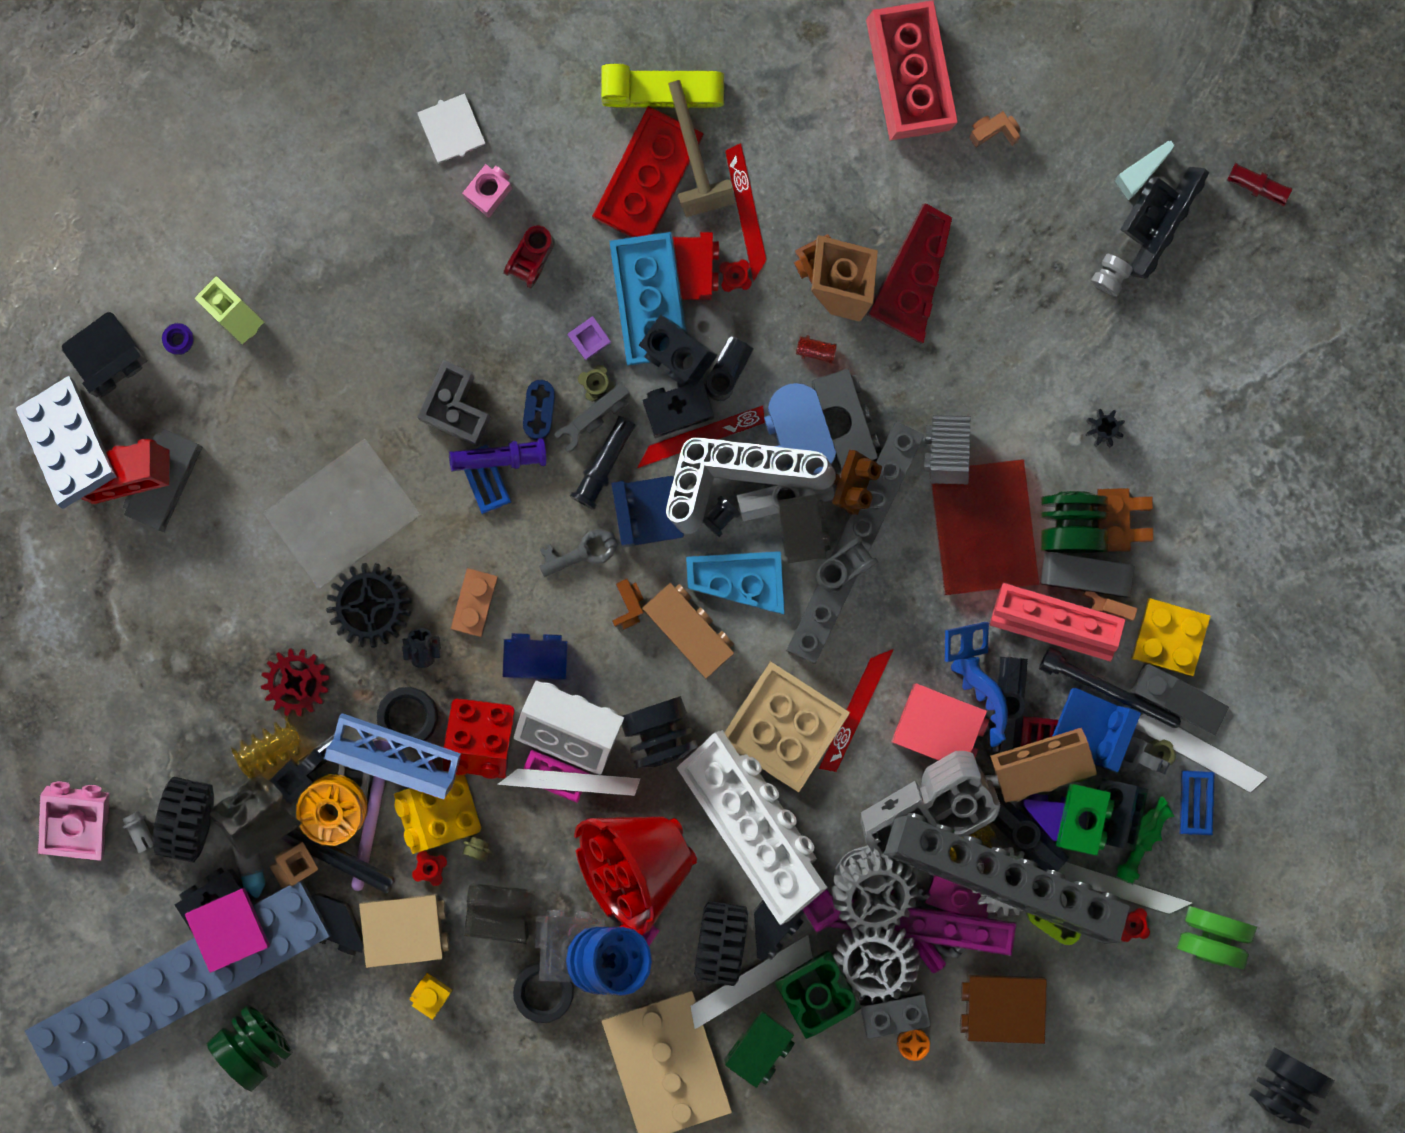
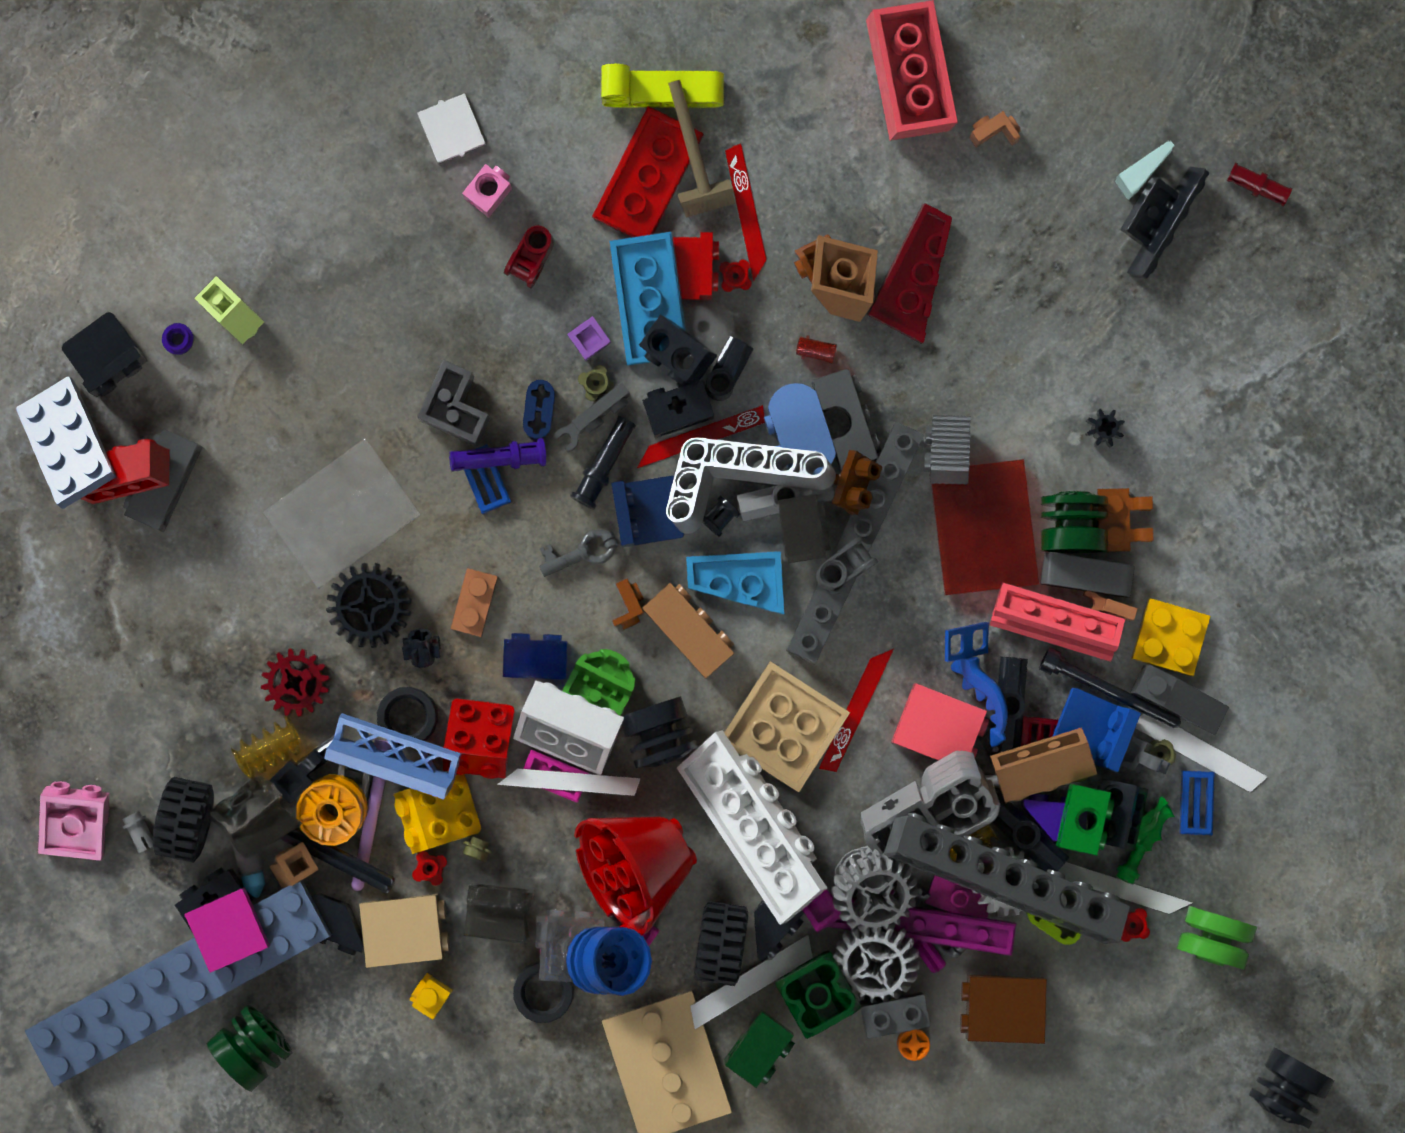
light grey wheel [1090,254,1133,297] -> none
none -> bright green slope [562,649,635,716]

